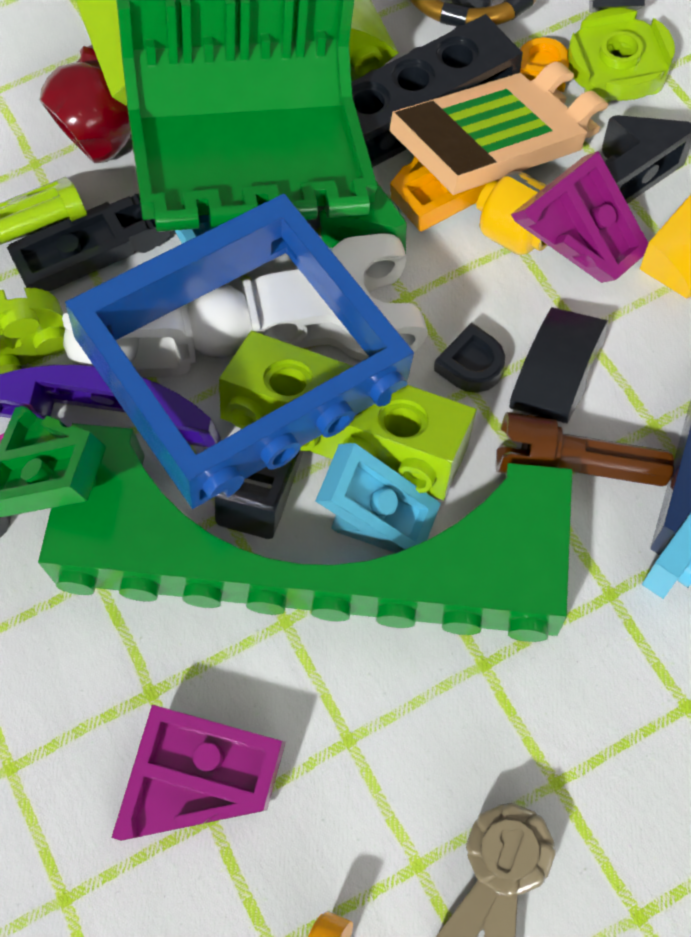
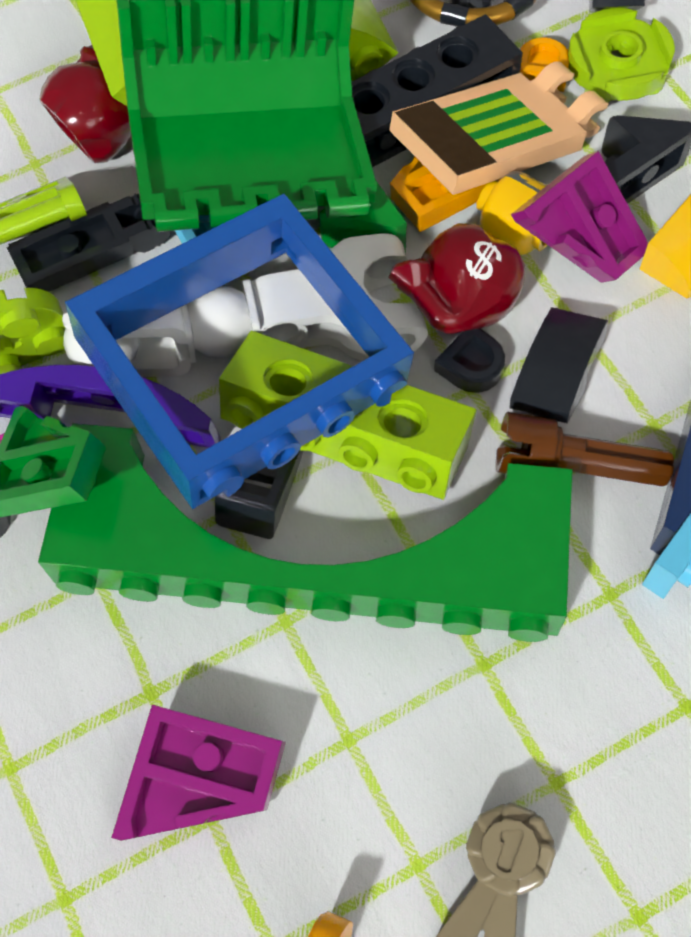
medium azure slope [315,443,441,553] -> none
none -> dark red piece [388,223,525,334]

